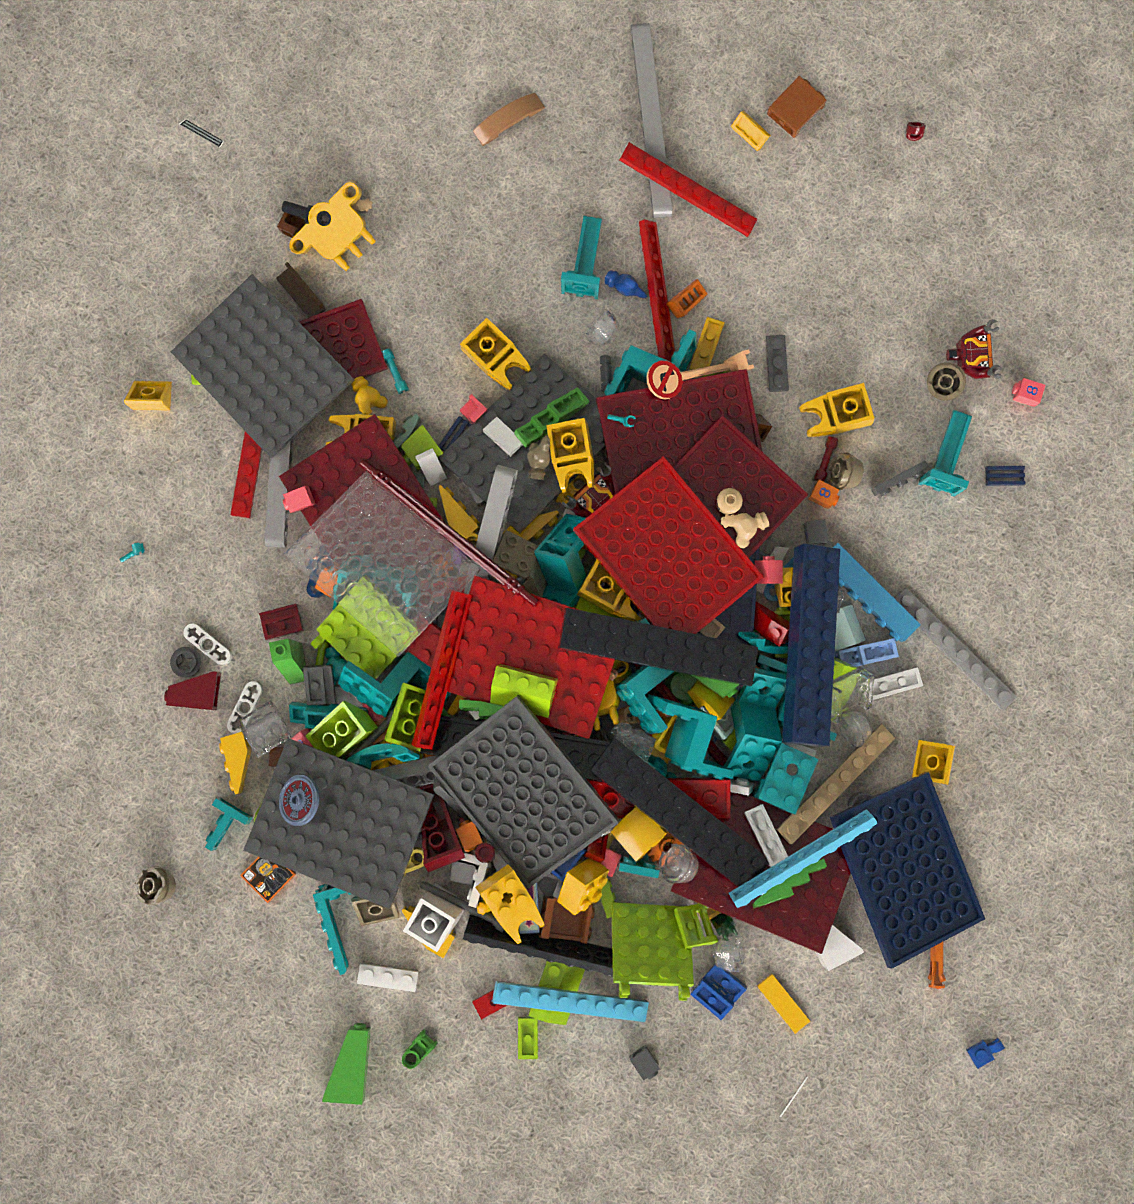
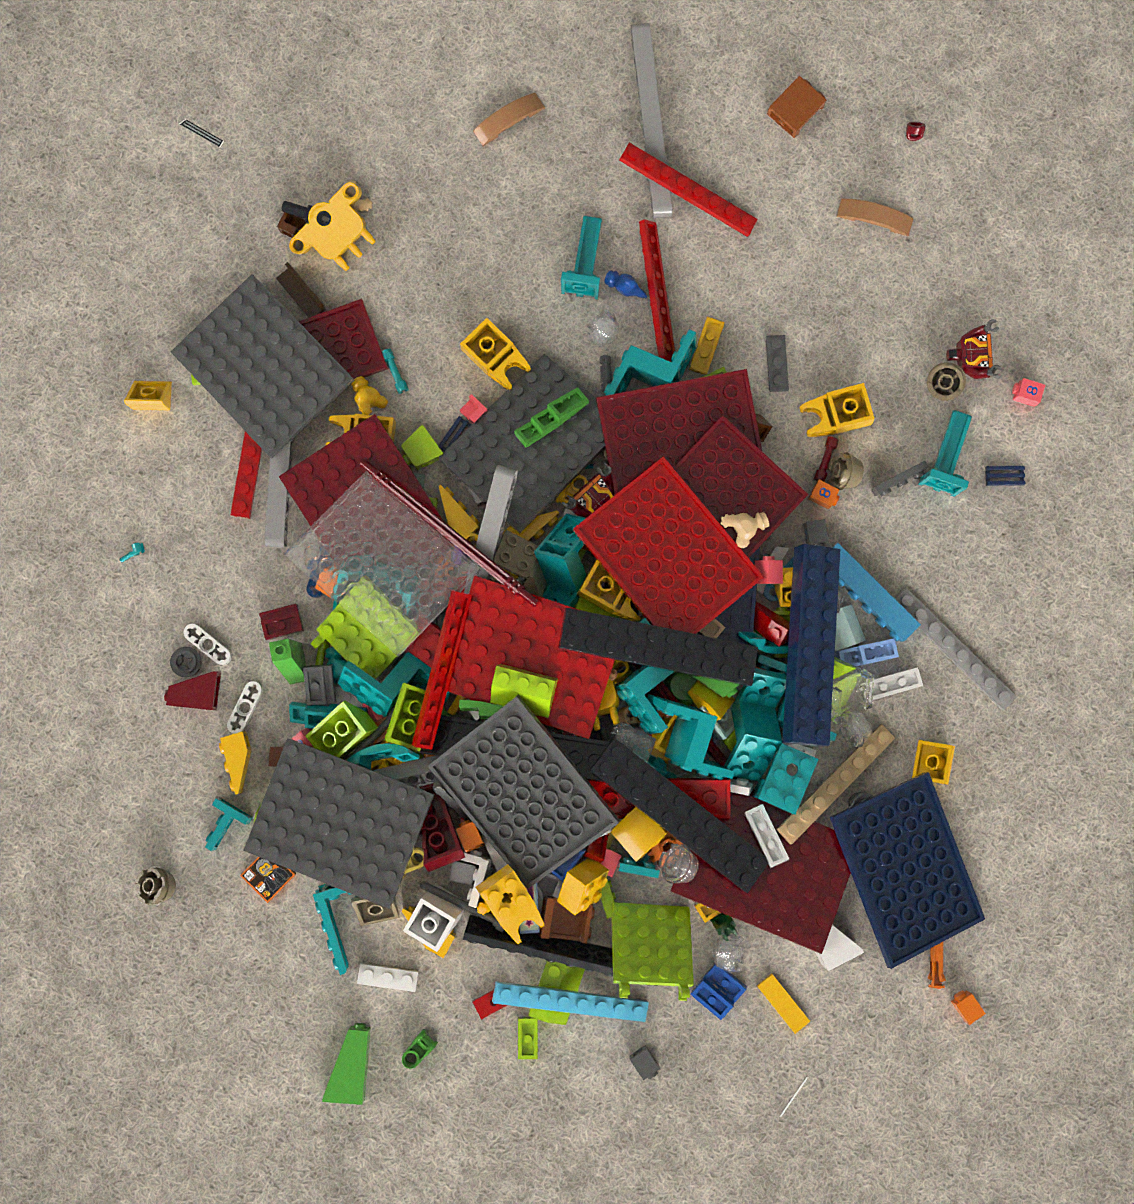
clear slope [237,700,292,757] -> none
sand blue shield [279,775,319,826] -> none
coral brick [283,486,316,513] -> none
sand green slope [394,413,421,451] -> none
white tile [415,448,447,486] -> none
dark red tile [475,843,495,864] -> none
white tile [483,417,523,457] -> none
dark tan animal [527,435,551,480] -> none
yellow brick [546,418,594,493] -> none
teal hand [607,414,636,428] -> none
light nougat piece [646,350,754,399] -> none
orange slope [667,279,708,318] -> none
lime plate [674,904,718,949] -> none
tan head [716,488,743,515] -> none
medium azure plate [729,809,877,908] -> none
yellow plate [730,111,770,151] -> none
bright green slope [752,859,827,908] -> none
blue plate [966,1038,1005,1069] -> none
none -> medium nougat slope [837,199,913,236]
none -> orange brick [951,990,986,1025]

